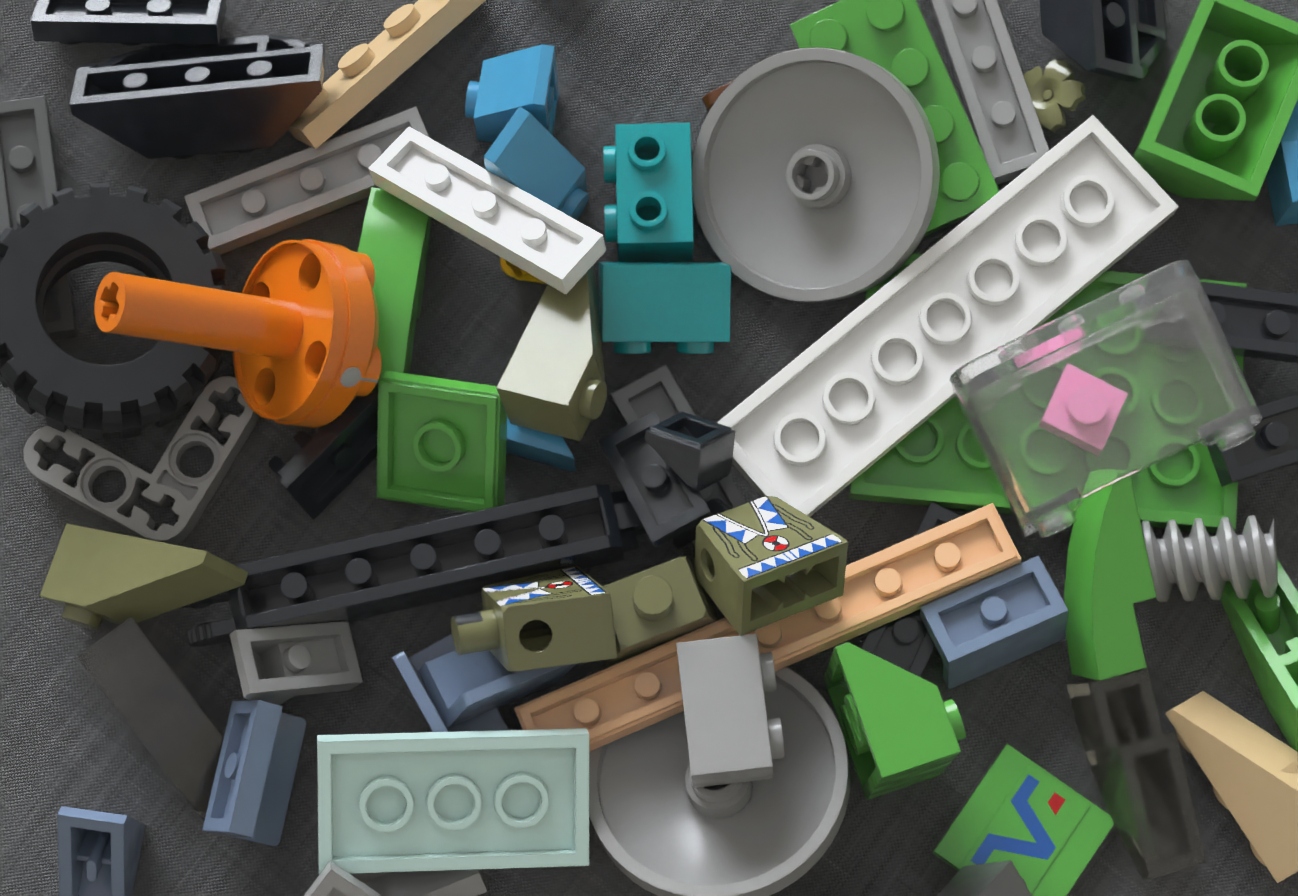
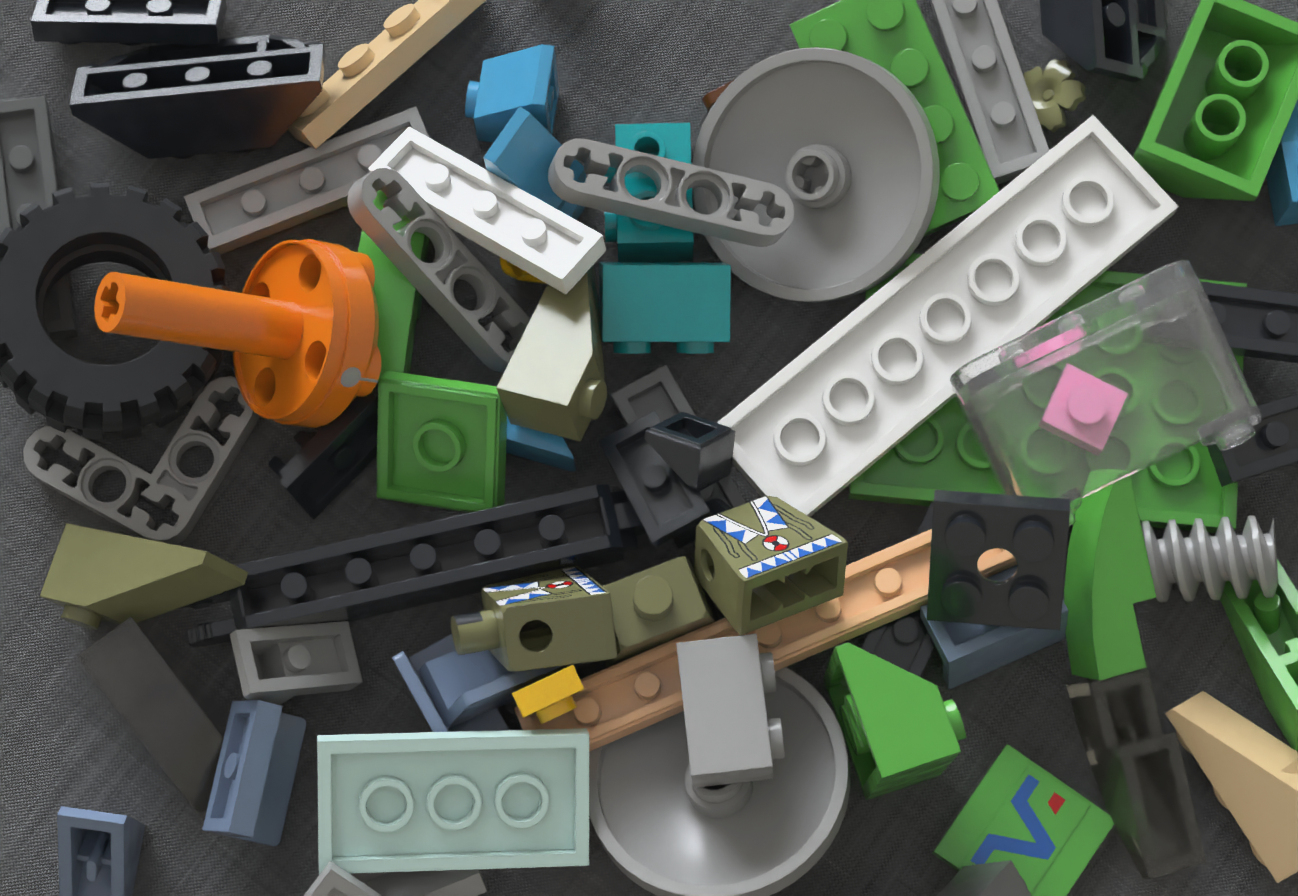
none -> light grey beam [347,168,530,373]
none -> yellow plate [512,665,584,724]
none -> light grey beam [548,138,794,247]
none -> black piece [927,490,1070,630]

